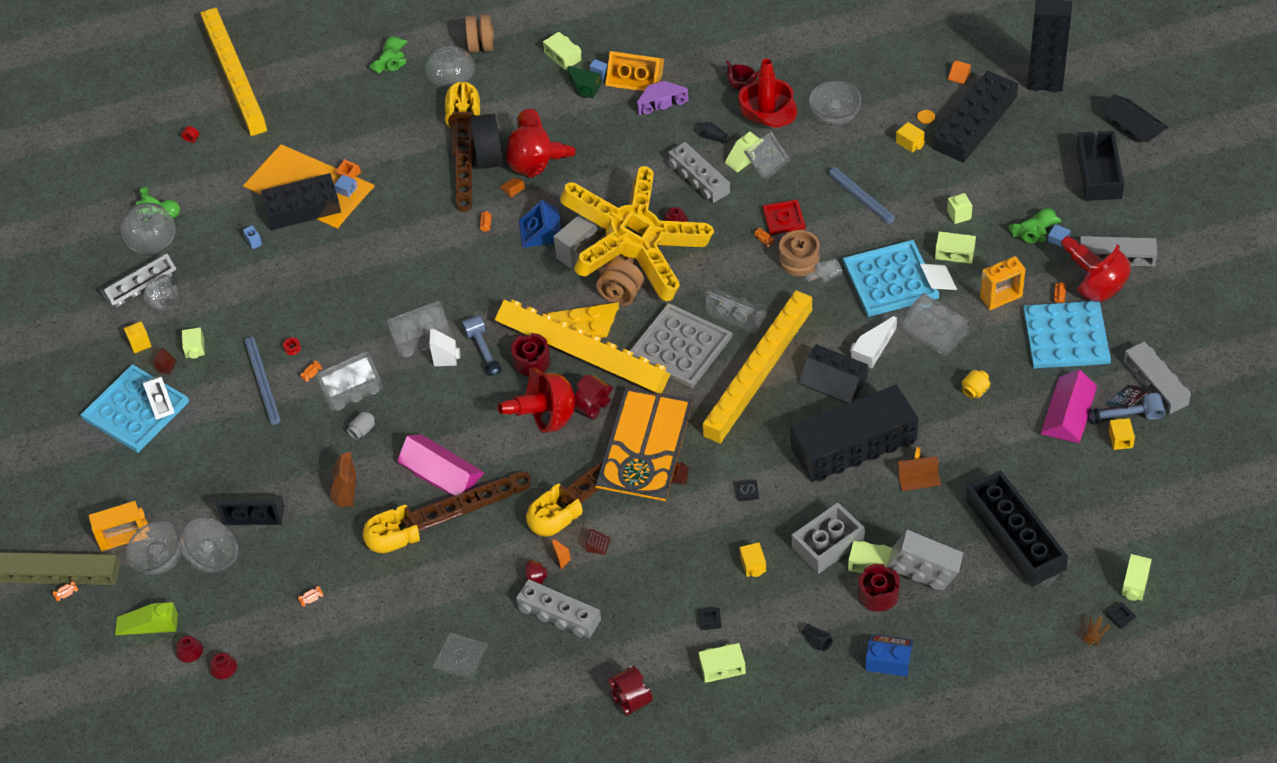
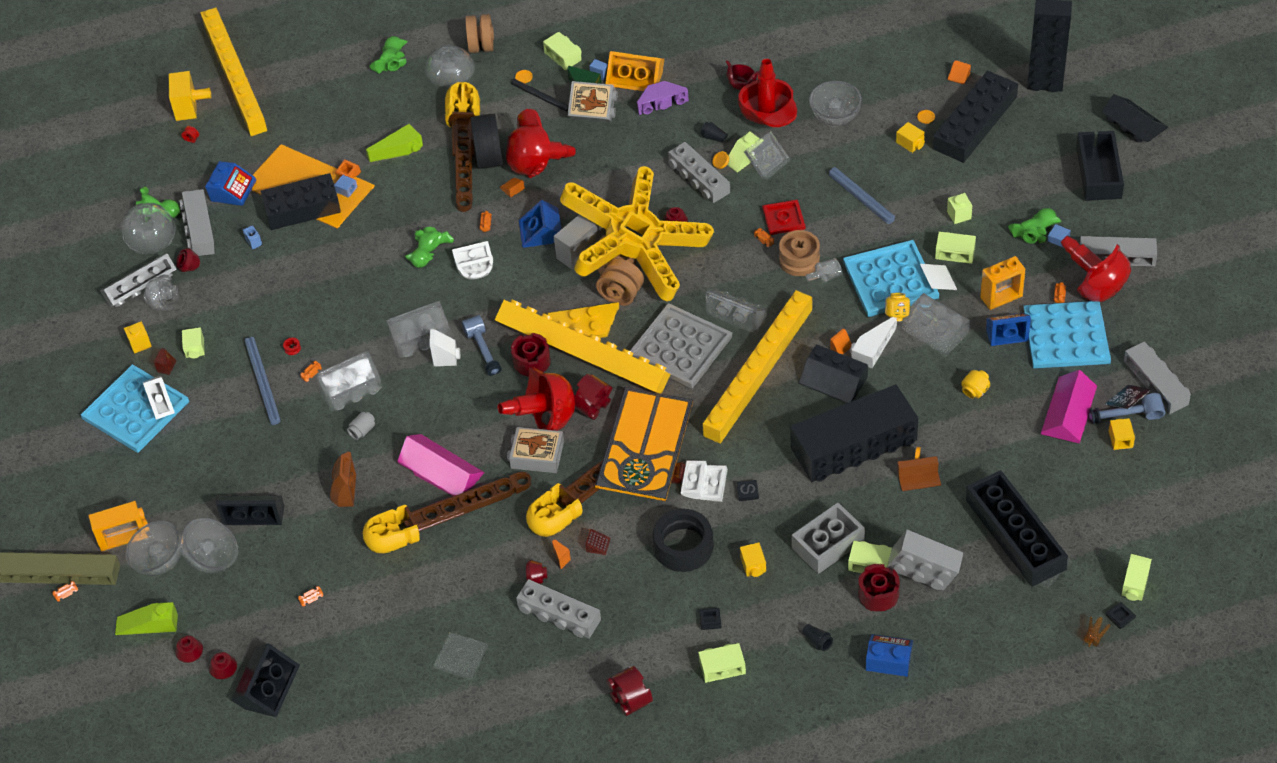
none -> yellow brick [169,71,212,121]
none -> dark red cone [177,248,200,272]
none -> light grey brick [179,189,215,256]
none -> blue slope [205,161,256,206]
none -> black slope [231,643,300,717]
none -> lime slope [366,124,423,162]
none -> bright green animal [405,227,454,268]
none -> white slope [452,241,493,279]
none -> brick [507,427,564,473]
none -> black bar [511,79,569,112]
none -> light orange piece [515,70,533,83]
none -> brick [568,81,618,123]
none -> black tyre [653,508,714,572]
none -> white slope [681,461,728,502]
none -> light orange piece [712,151,729,169]
none -> orange slope [830,329,852,354]
none -> yellow head [885,293,910,321]
none -> blue slope [986,313,1031,346]

